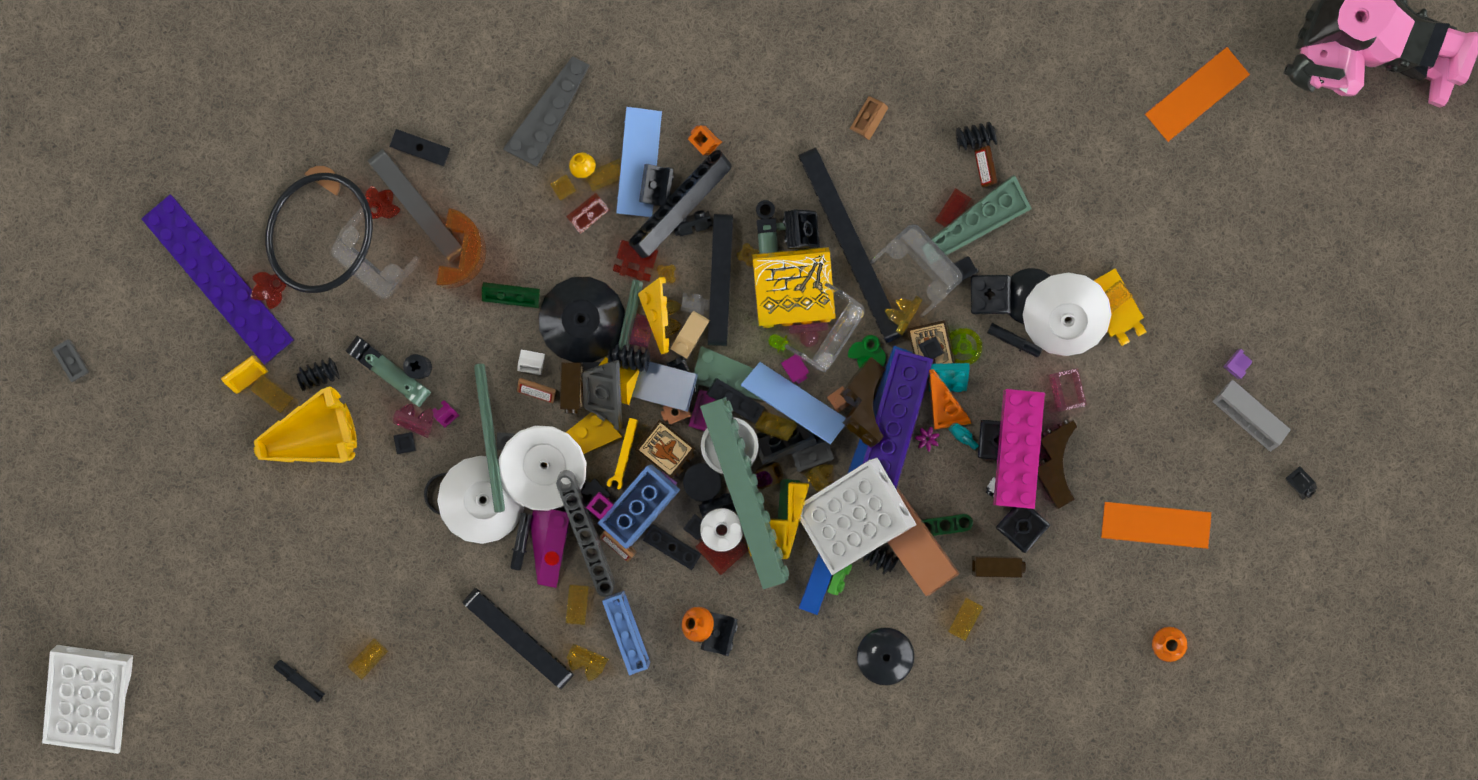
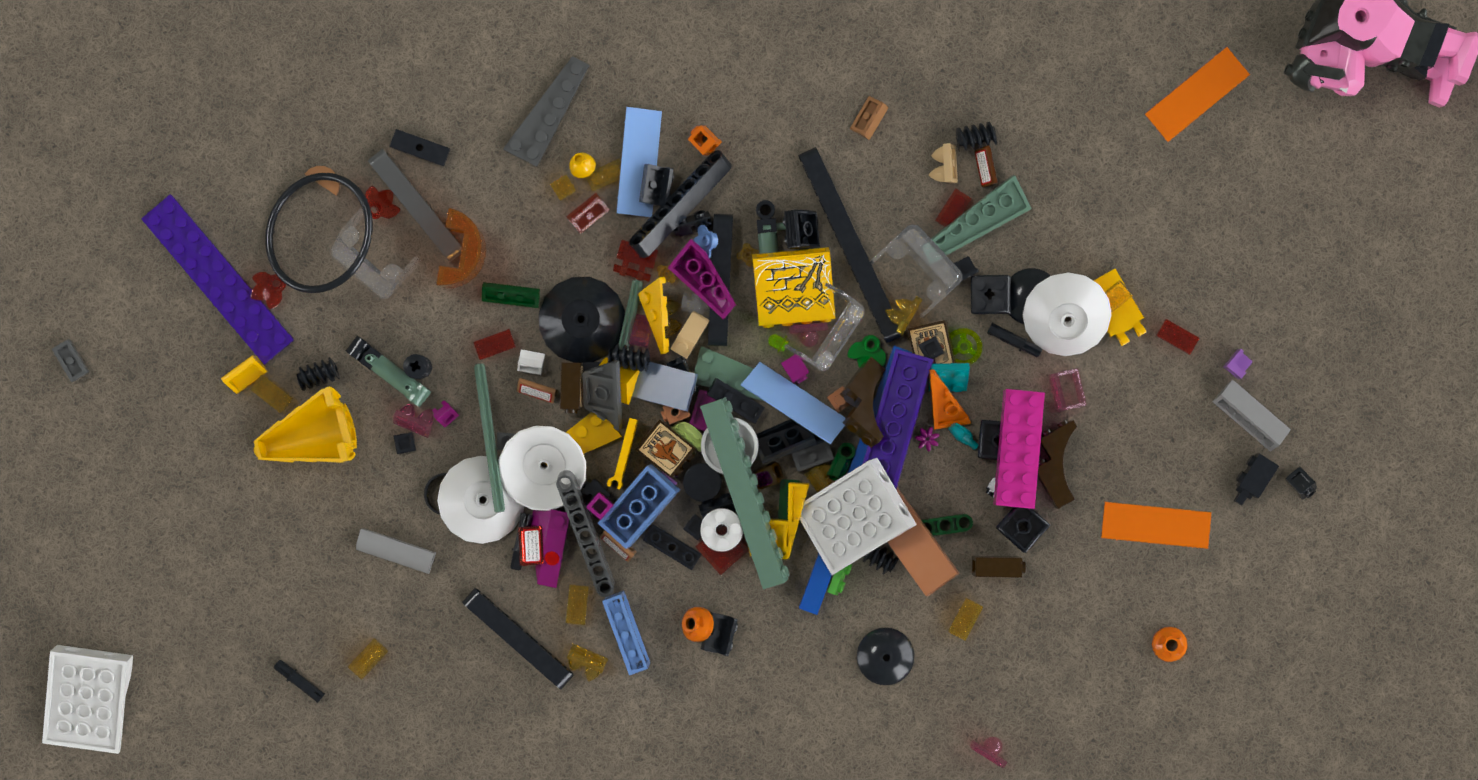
clear yellow plate [755,412,797,441] -> none
none -> light grey brick [356,528,436,574]
none -> clear red plate [473,329,516,360]
none -> slope [518,525,544,566]
none -> magenta wedge [668,239,736,319]
none -> yellowish green tile [671,421,702,452]
none -> medium blue plate [694,225,718,258]
none -> dark green piece [826,443,856,481]
none -> tan tile [929,143,958,184]
none -> clear pink tile [969,737,1007,768]
none -> clear red plate [1156,319,1199,355]
none -> black hinge [1233,453,1279,505]

